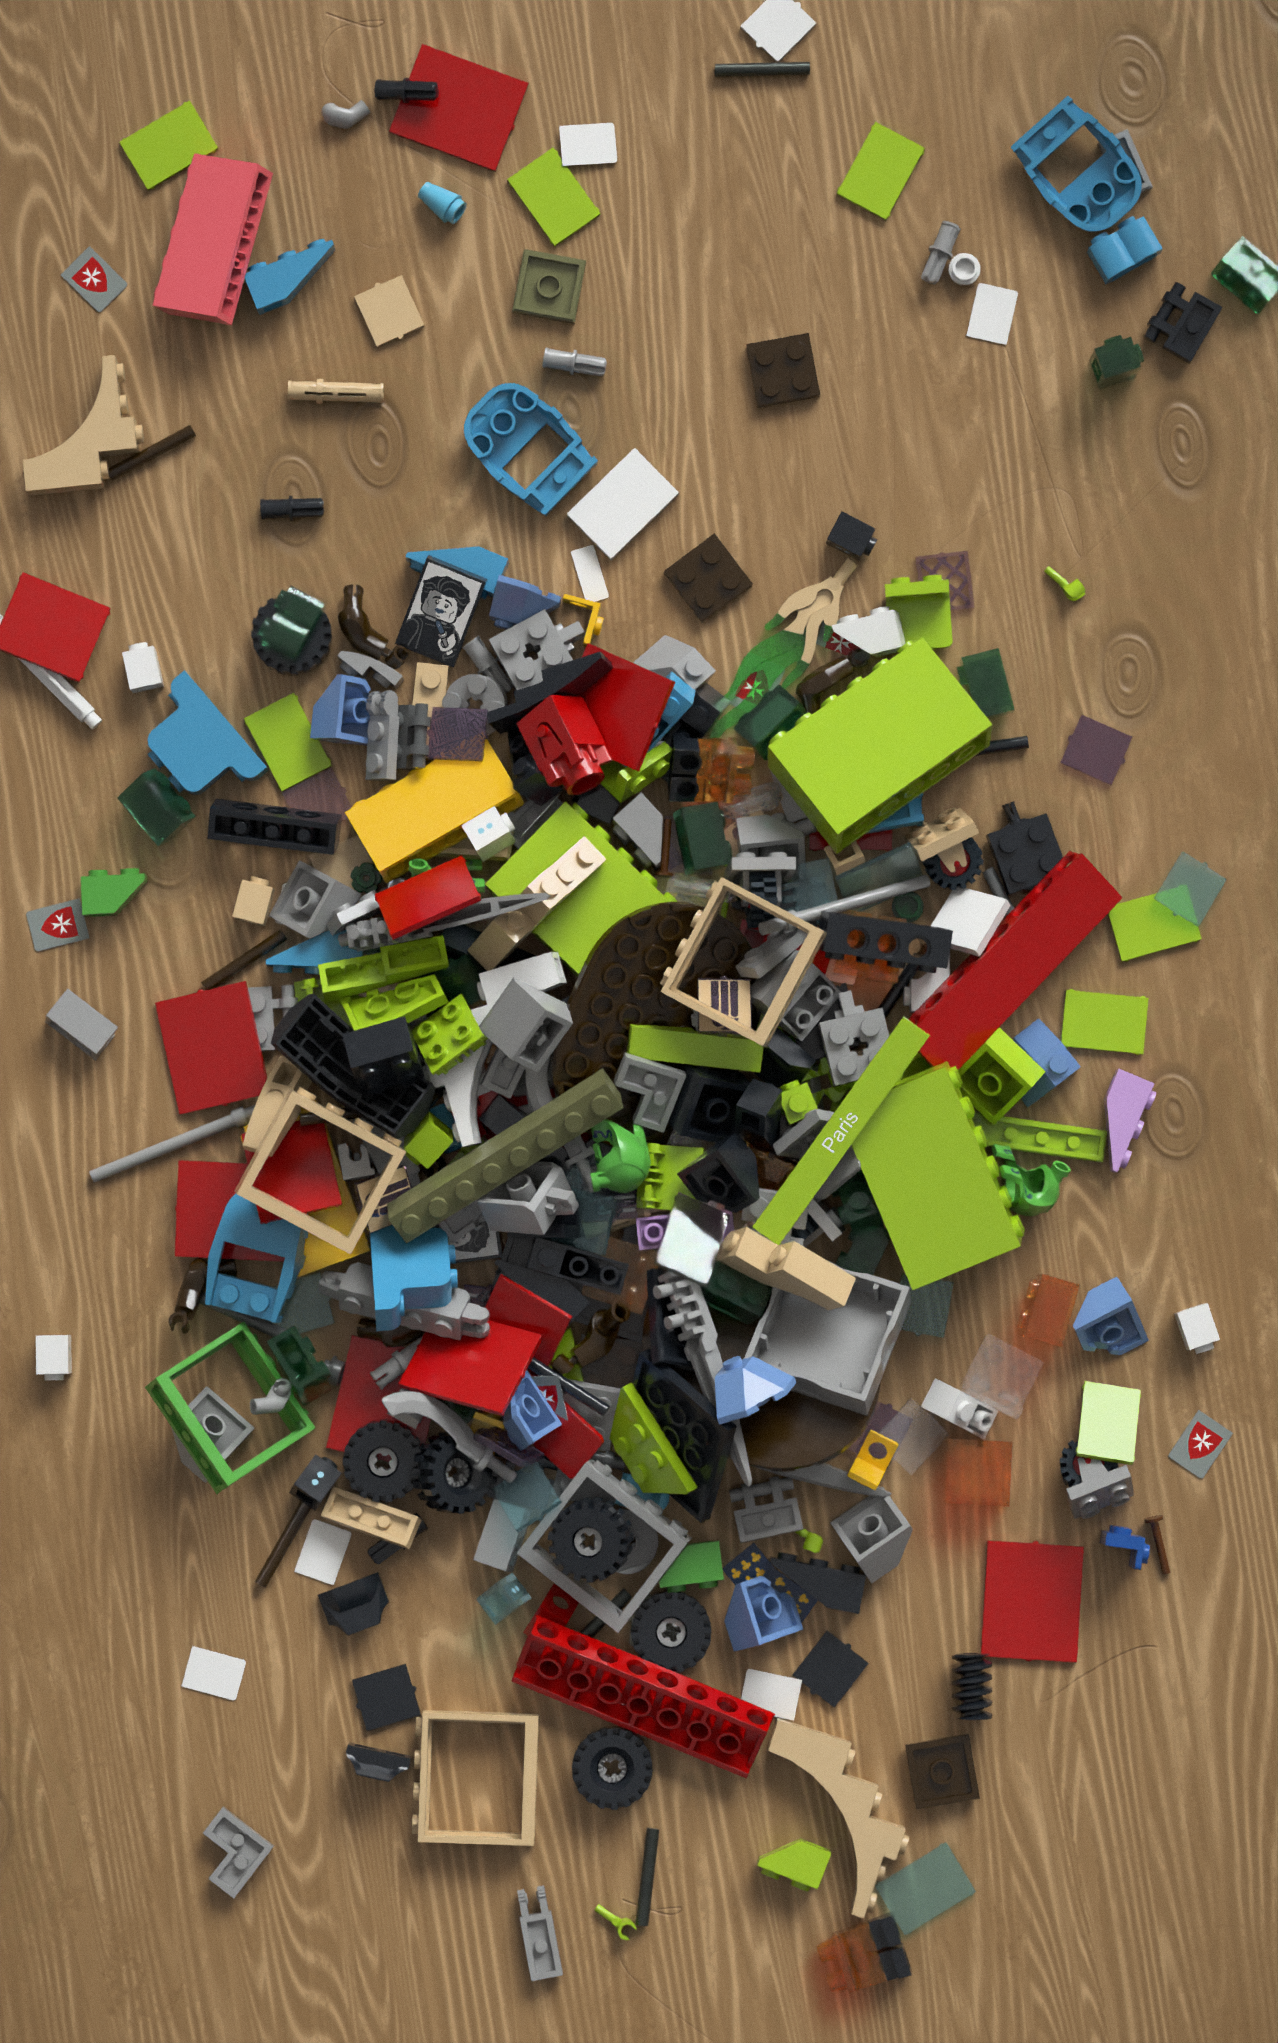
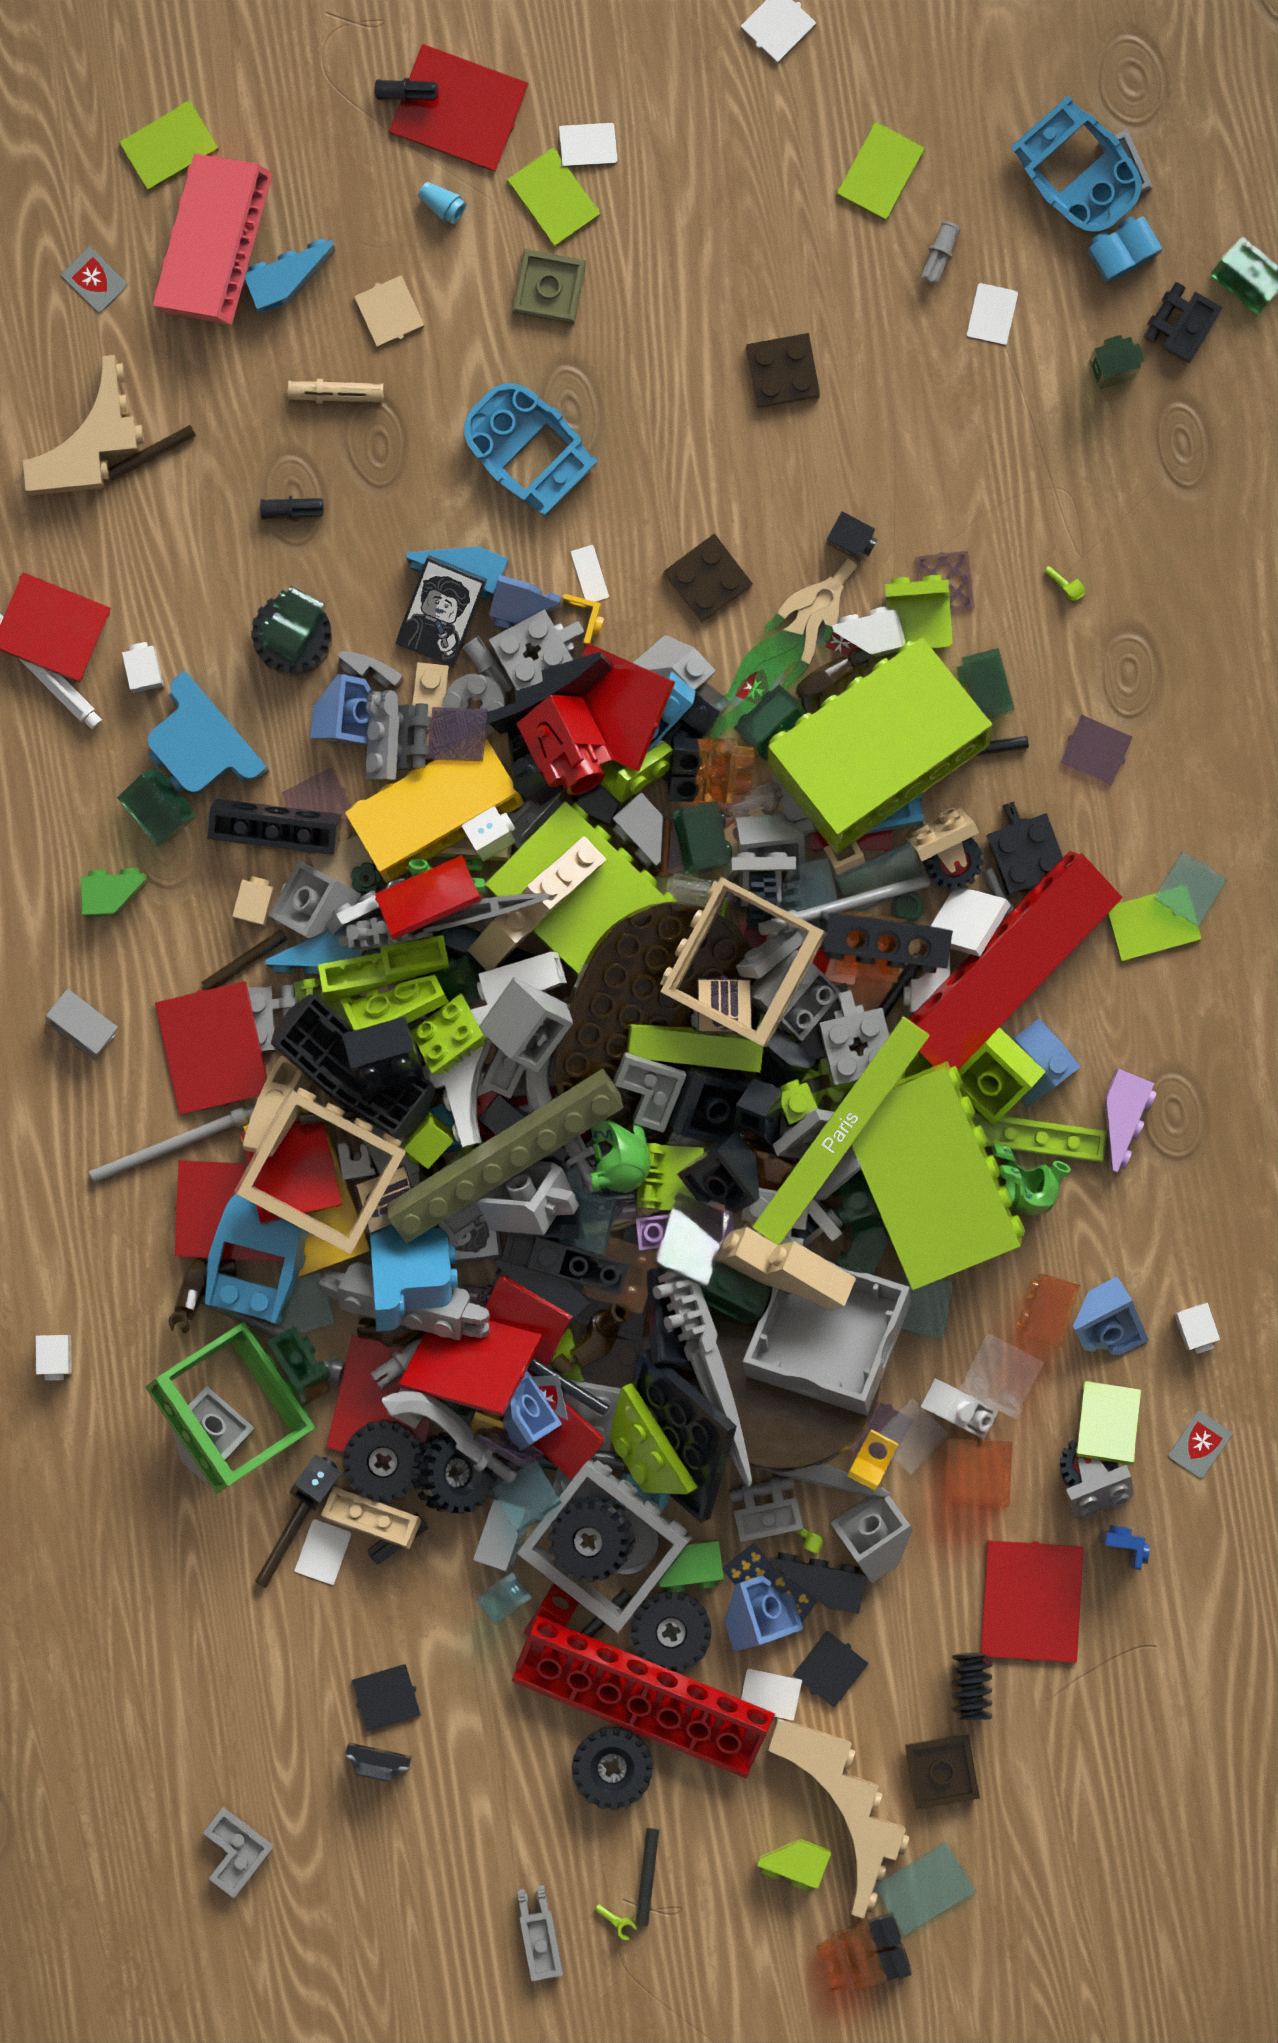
light grey sticker [26,898,89,951] -> none
white sticker [182,1646,246,1700] -> none
lime piece [244,693,332,792] -> none
light grey arm [250,1378,292,1415] -> none
black slope [318,1572,389,1636] -> none
light grey arm [321,100,371,129] -> none
dark brown arm [338,584,409,669] -> none
tan window [412,1710,539,1846] -> none
light grey axle [542,347,607,376] -> none
white tile [567,448,679,560] -> none
pearl dark grey bar [715,62,810,77] -> none
medium blue slope [715,1356,796,1425] -> none
white plate [948,253,980,285] -> none
lime piece [1061,989,1149,1055] -> none
reddish brown pin [1144,1515,1170,1575] -> none

